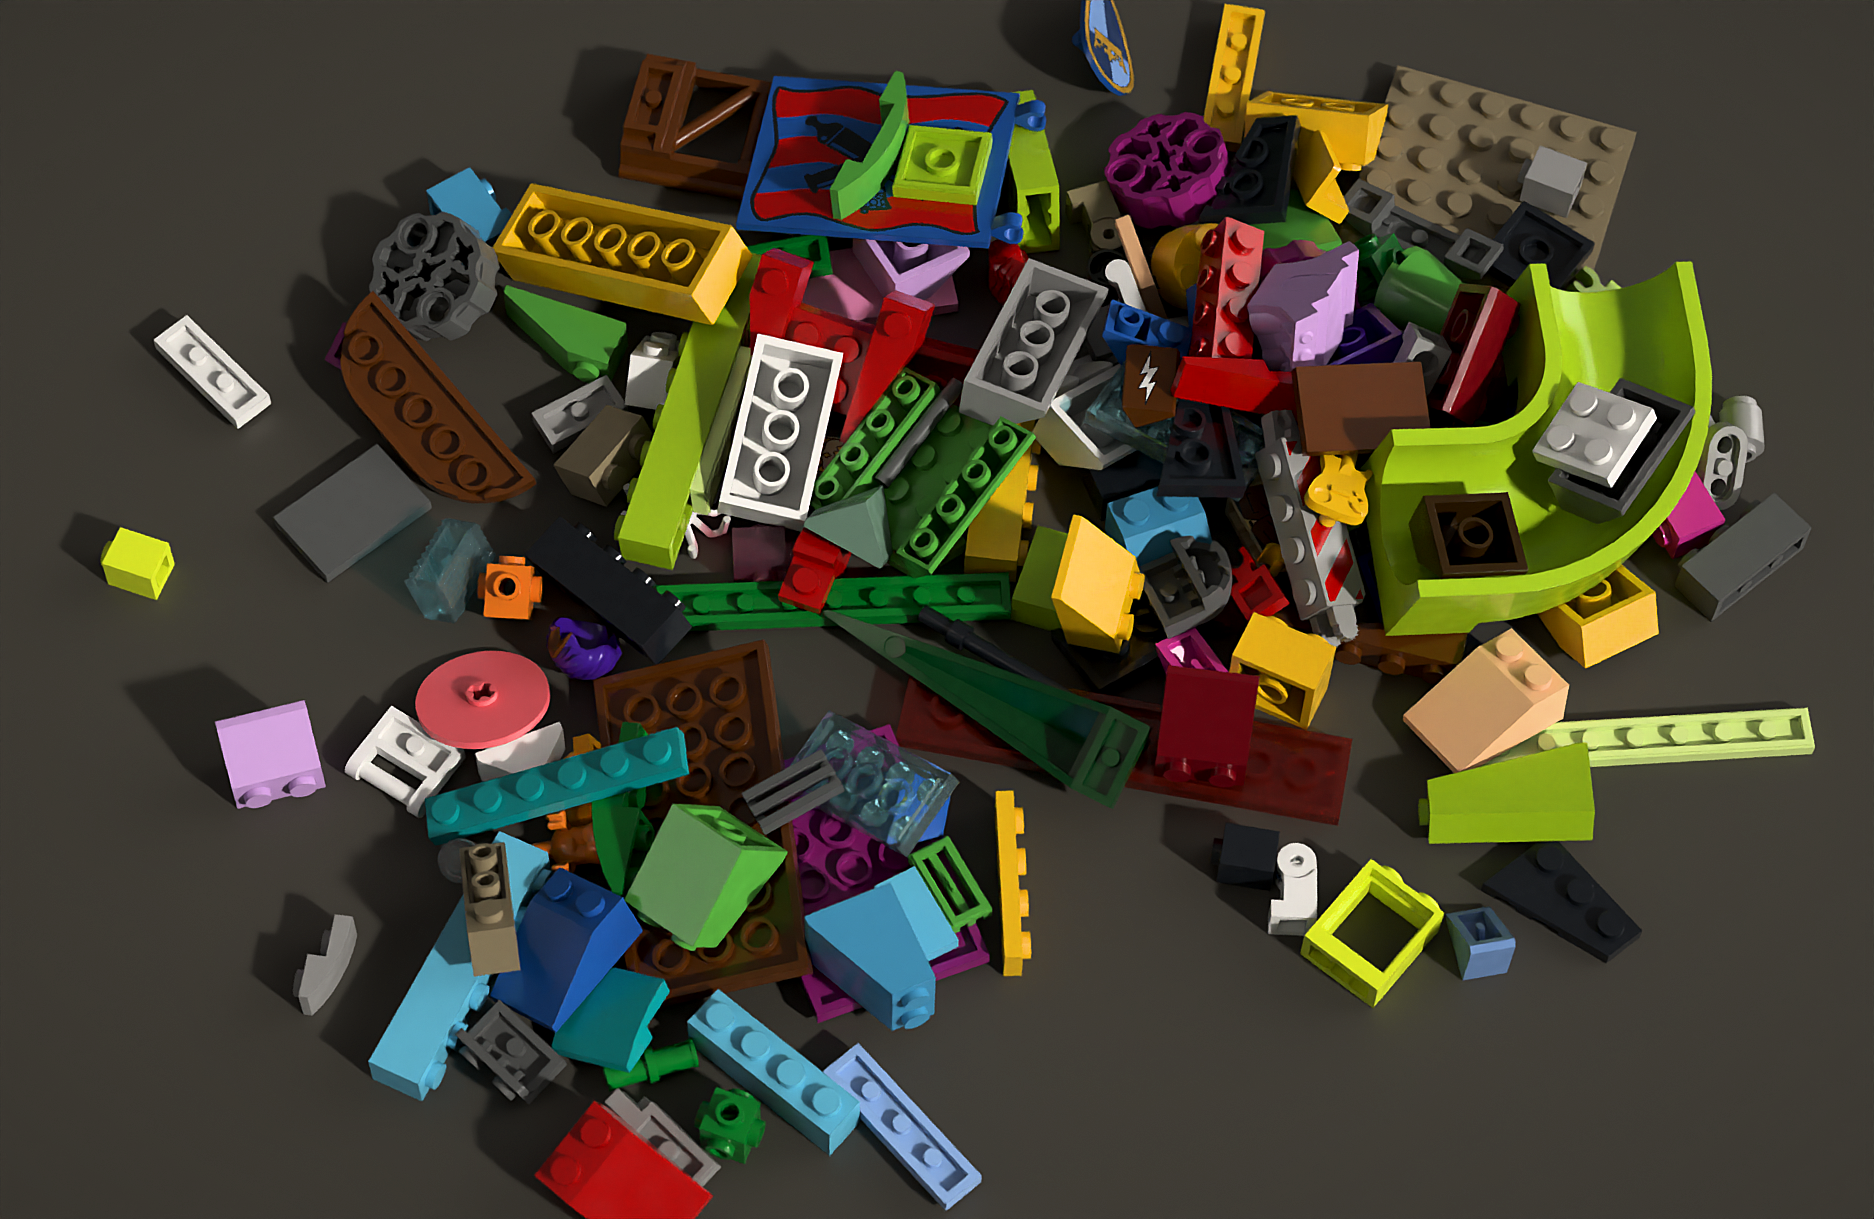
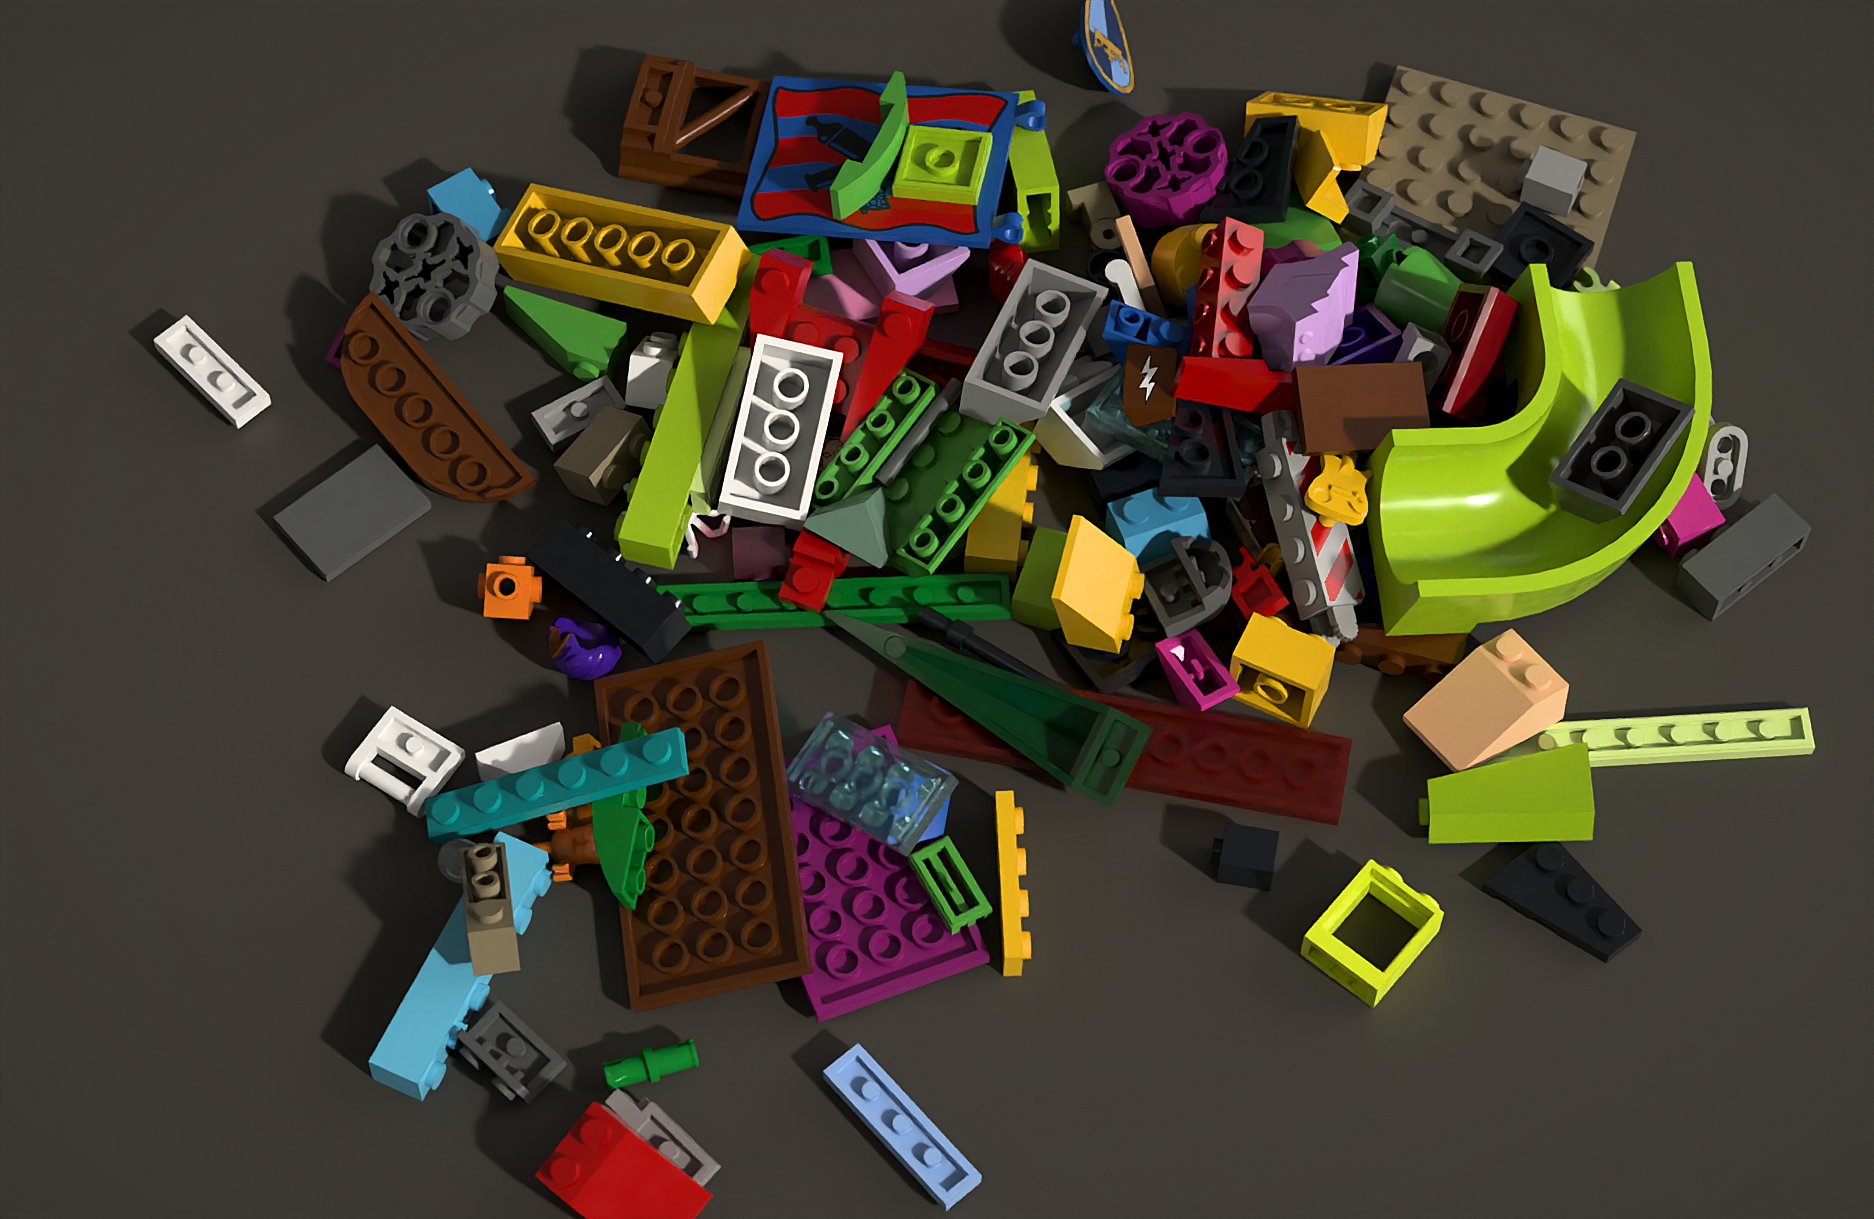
neon yellow brick [100,527,175,600] -> none
lavender slope [215,700,326,809] -> none
light grey slope [293,914,357,1016] -> none
clear light blue brick [404,518,496,624] -> none
coral piece [415,651,550,749] -> none
blue slope [490,867,643,1033] -> none
teal slope [551,967,670,1073] -> none
bright green slope [624,804,788,951] -> none
medium azure brick [687,989,860,1156] -> none
green brick [694,1087,766,1164] -> none
dark grey tile [742,749,845,835] -> none
dark azure slope [804,883,936,1031] -> none
medium azure tile [874,866,959,962] -> none
dark red slope [1154,665,1259,788] -> none
yellow plate [1203,4,1265,152] -> none
white leg [1268,843,1317,936] -> none
dark brown slope [1408,492,1528,578] -> none
medium blue slope [1446,906,1515,980] -> none
white plate [1532,382,1657,488] -> none
yellow slope [1537,565,1659,669] -> none
light grey brick [1718,396,1765,462] -> none

